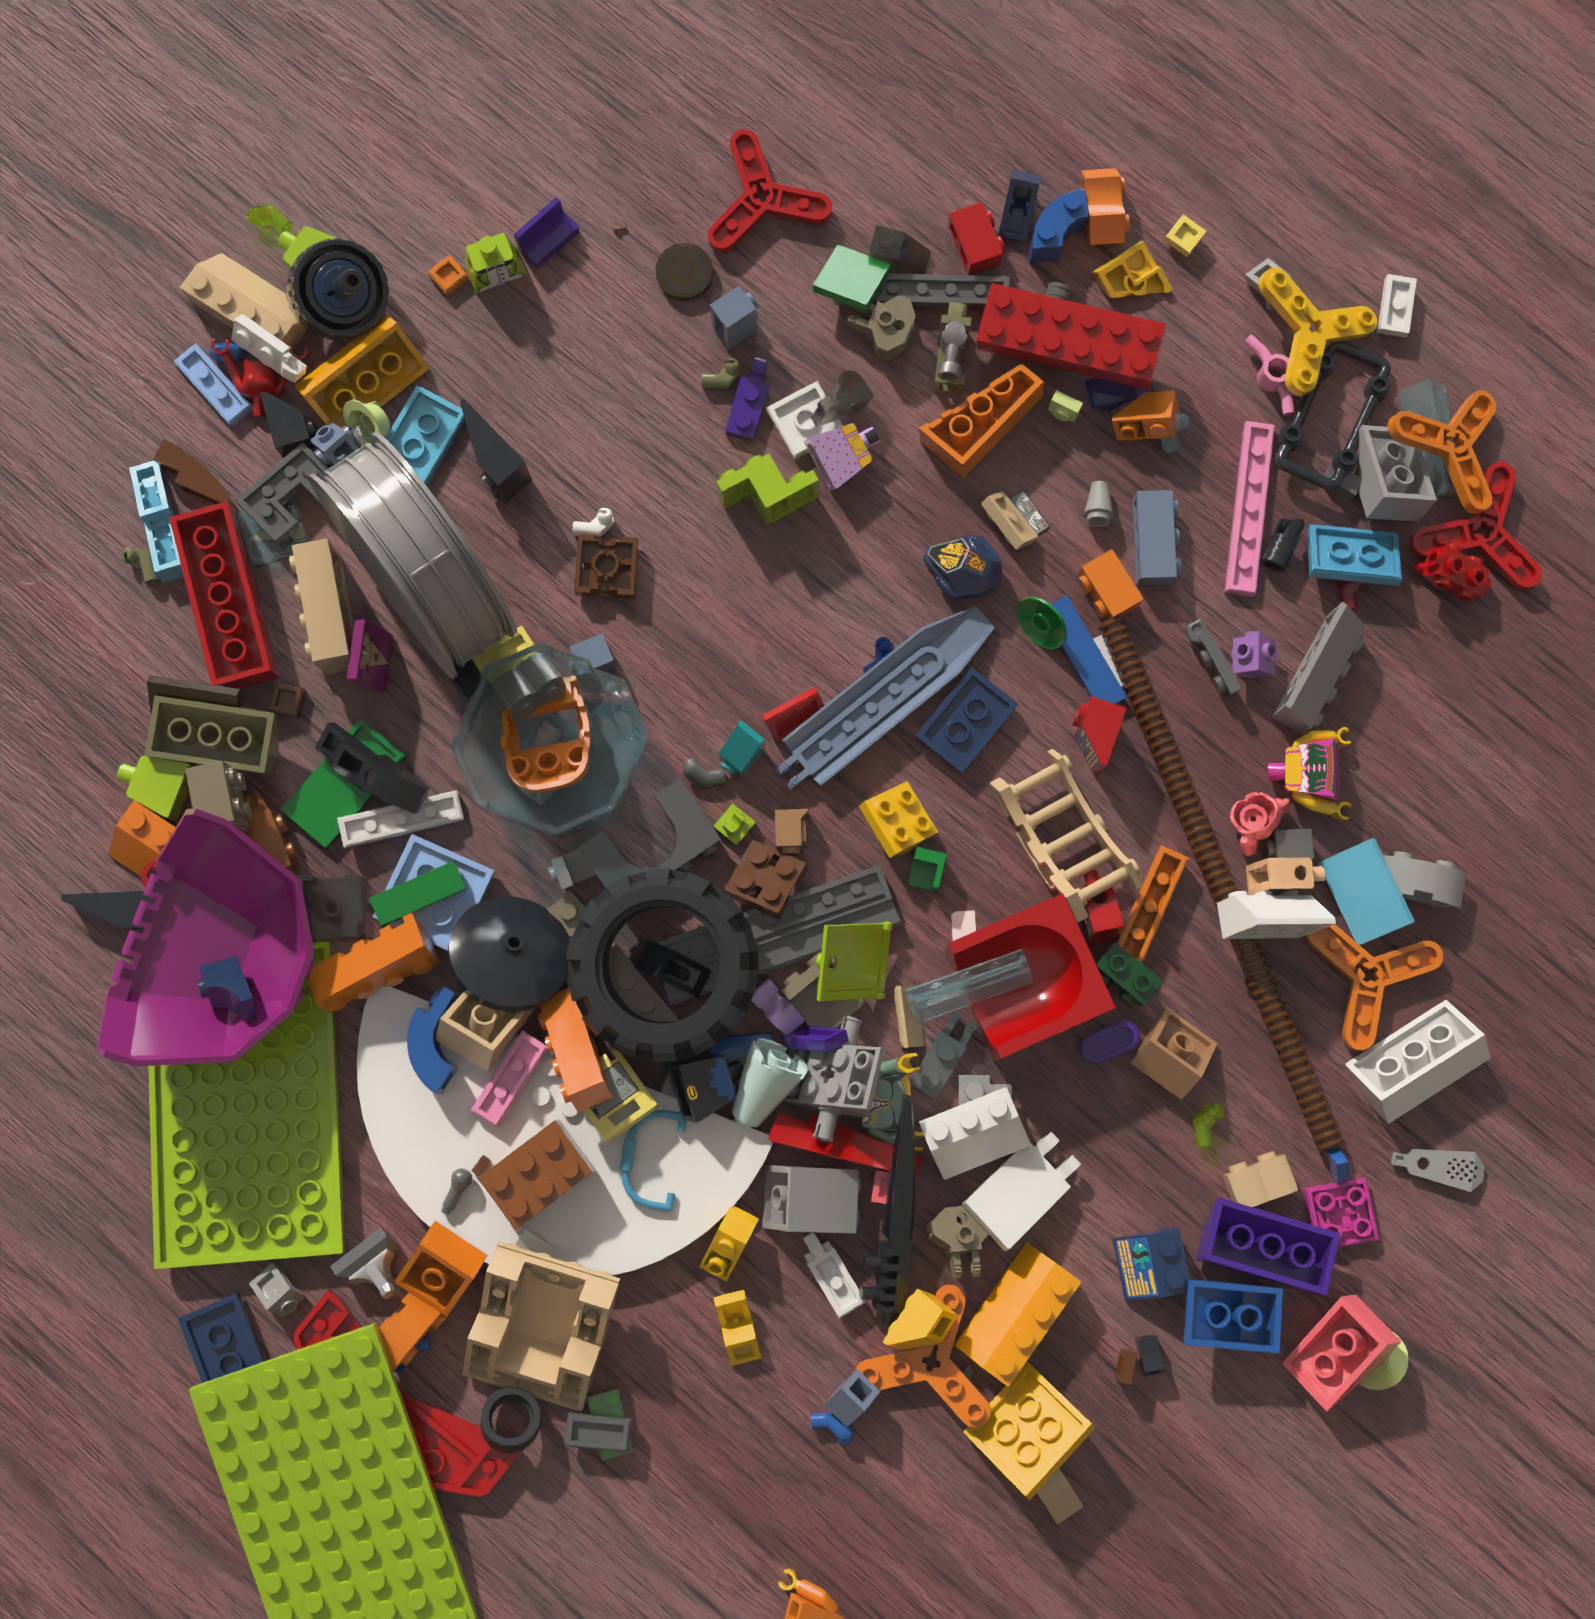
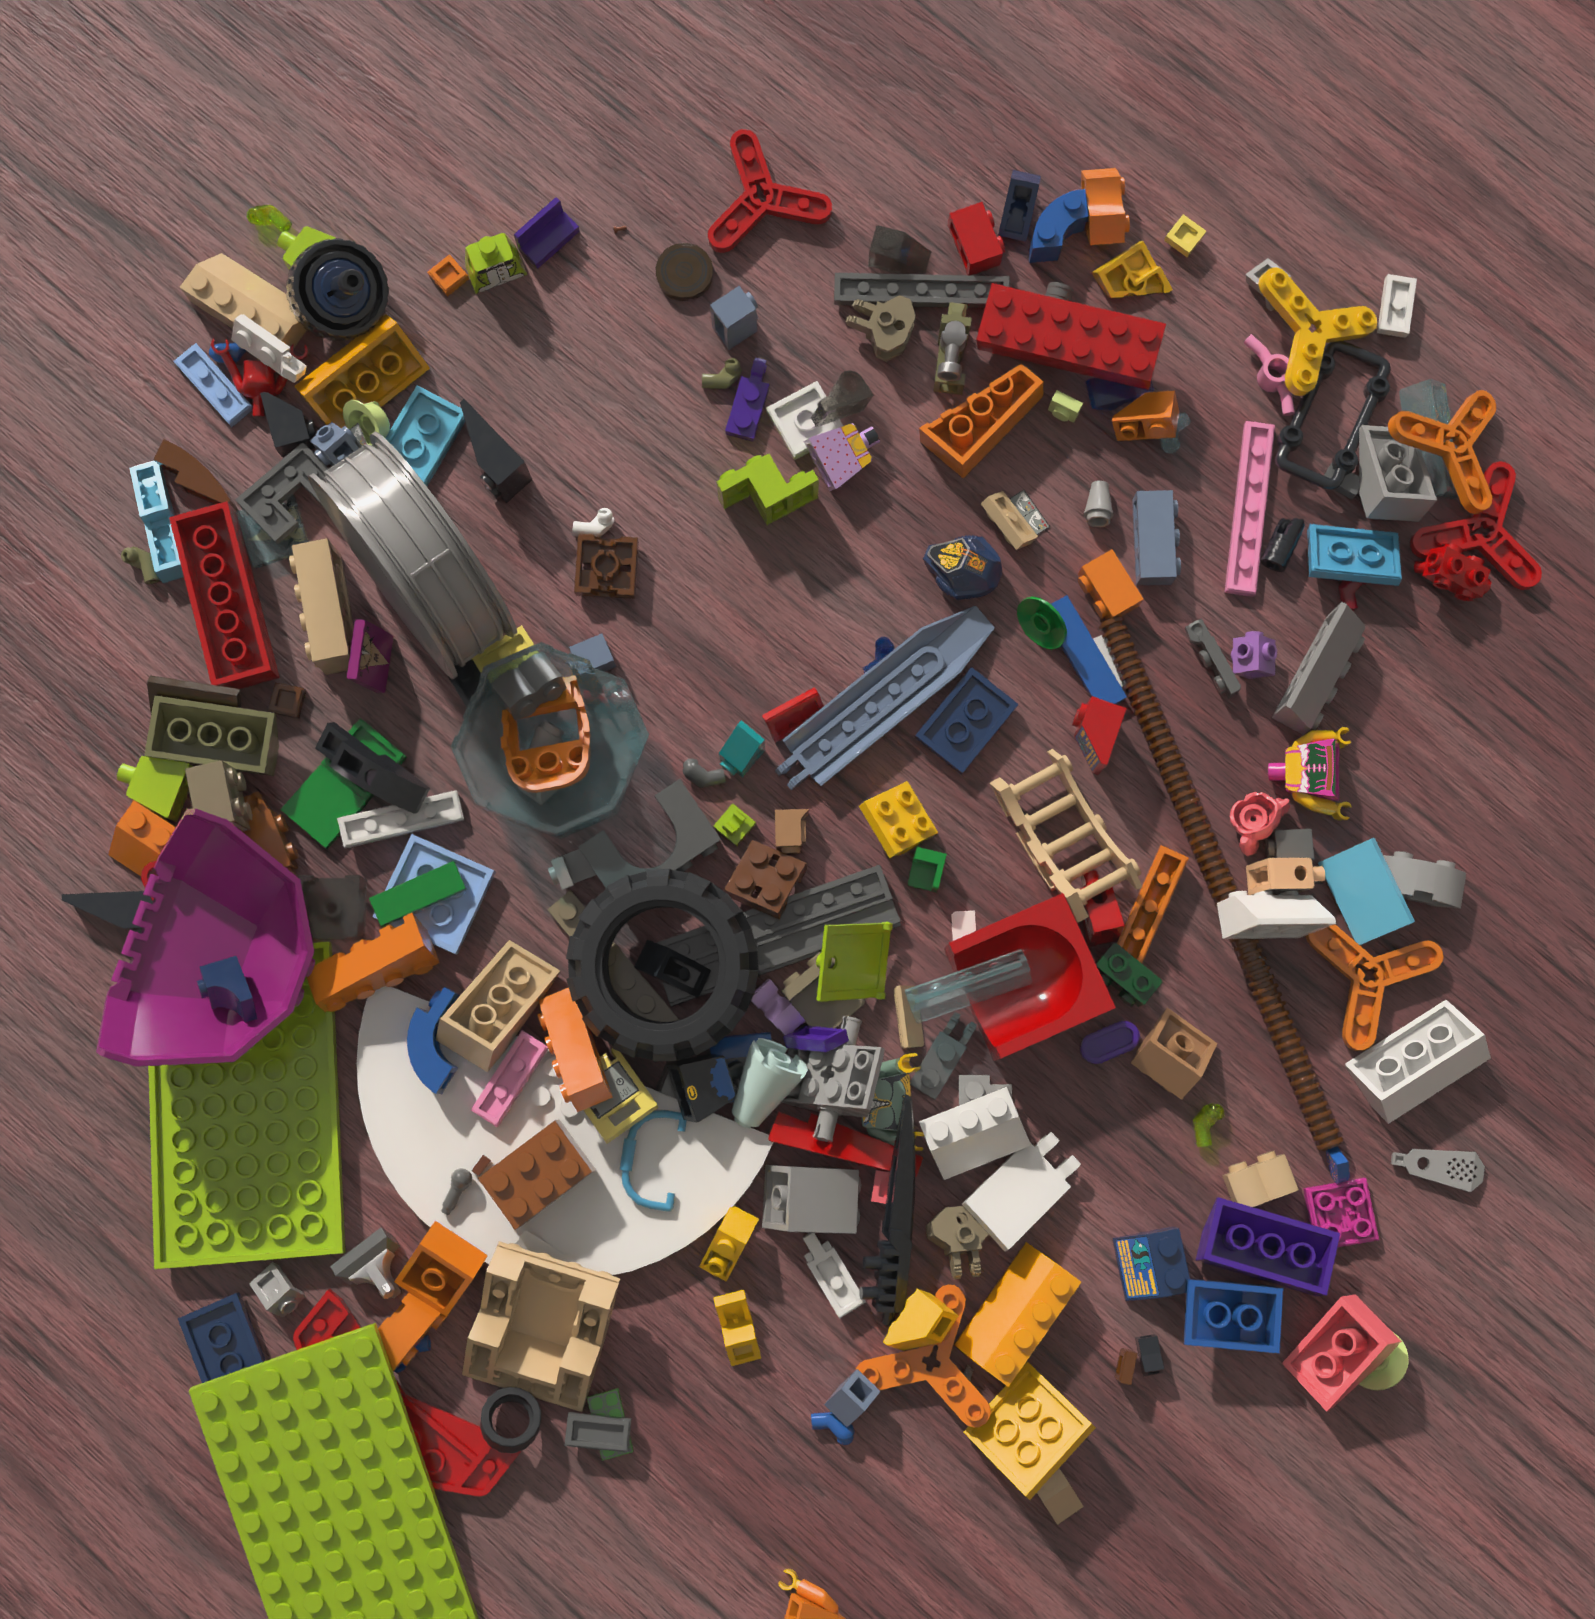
black dish [448,896,570,1012] -> none
tile [813,245,891,312] -> none

